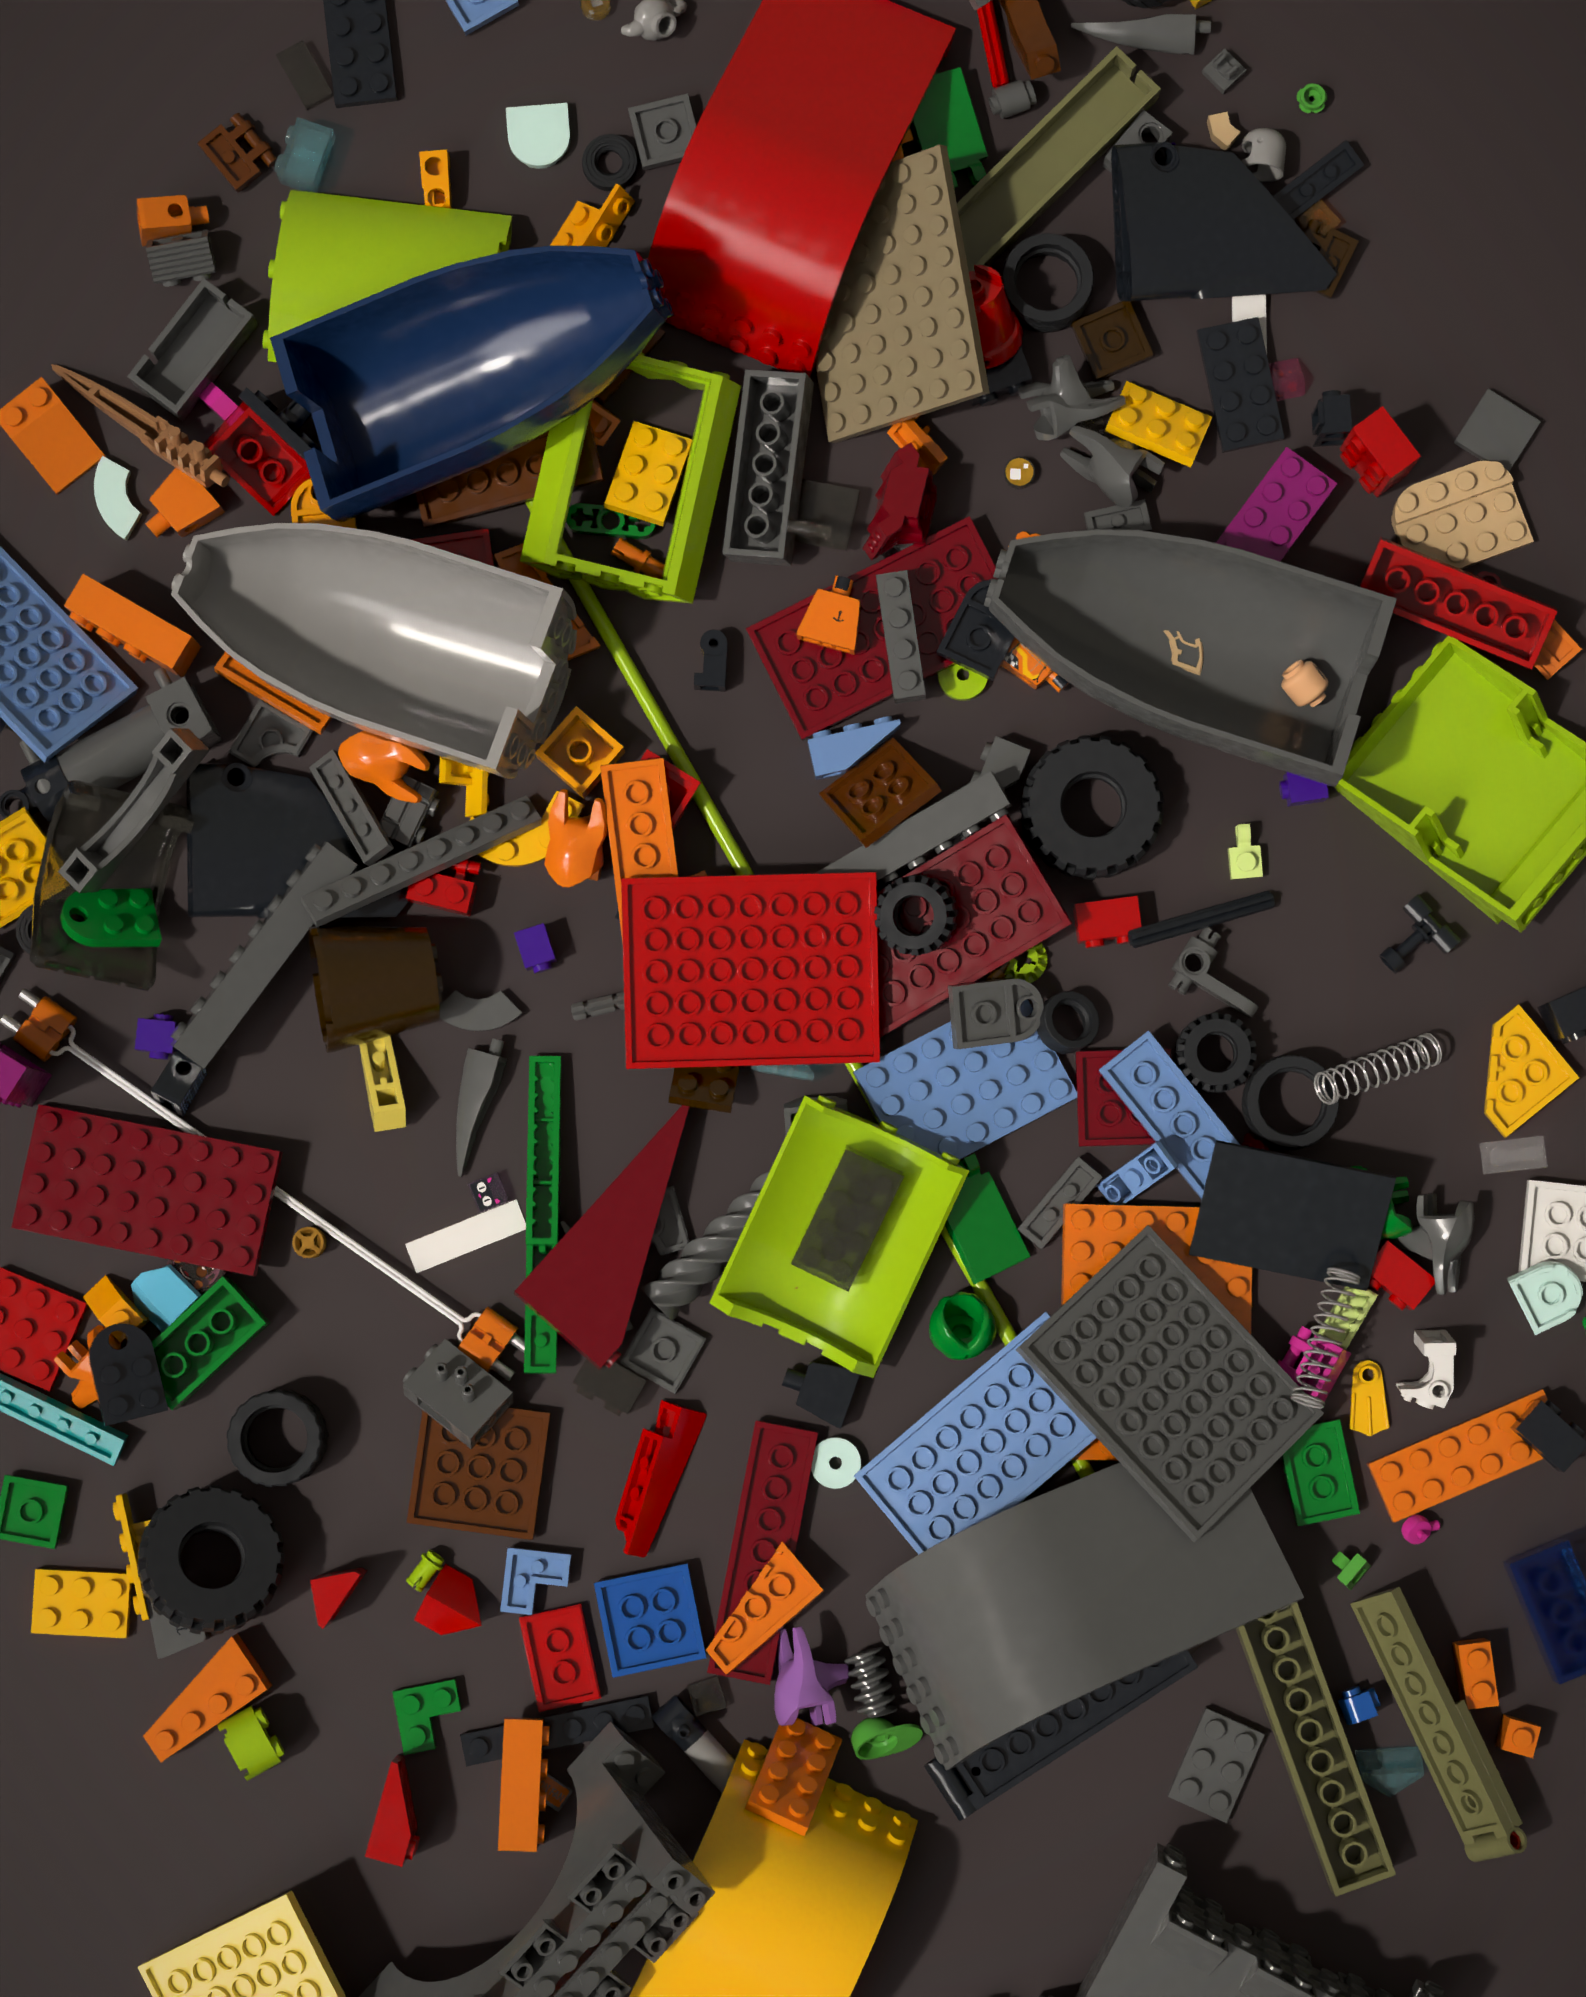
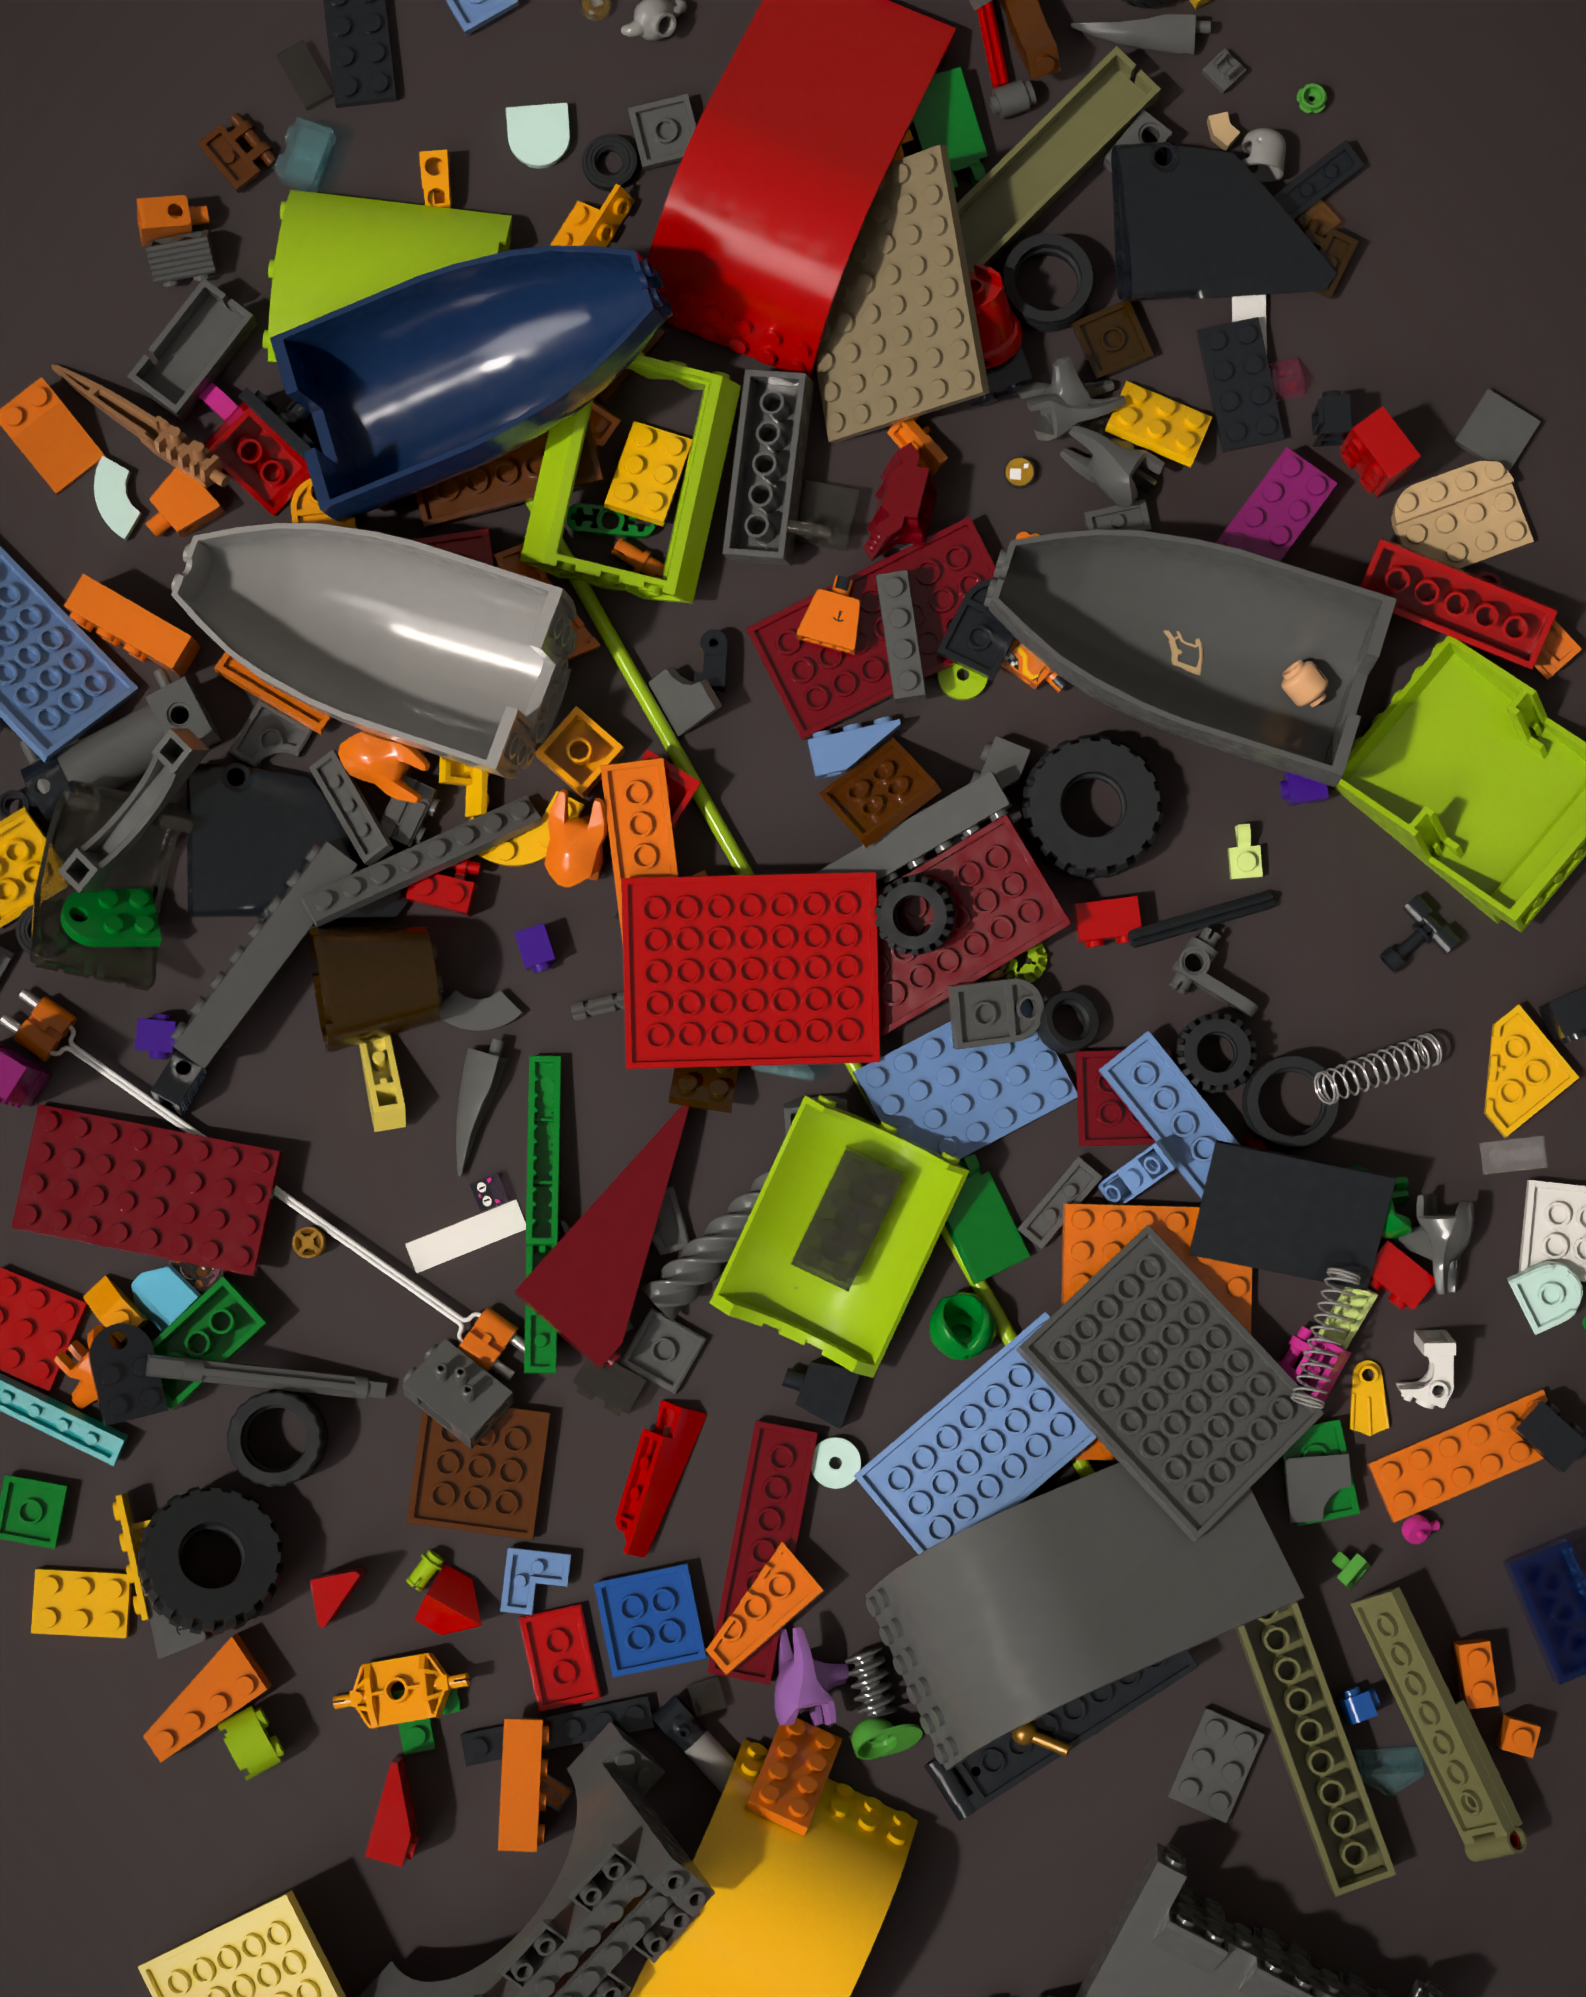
none -> dark grey piece [146,1354,387,1399]
none -> light orange plate [333,1653,470,1729]
none -> dark grey tile [648,666,722,737]
none -> pearl gold bar [1012,1722,1071,1757]
none -> dark grey tile [1284,1454,1352,1523]

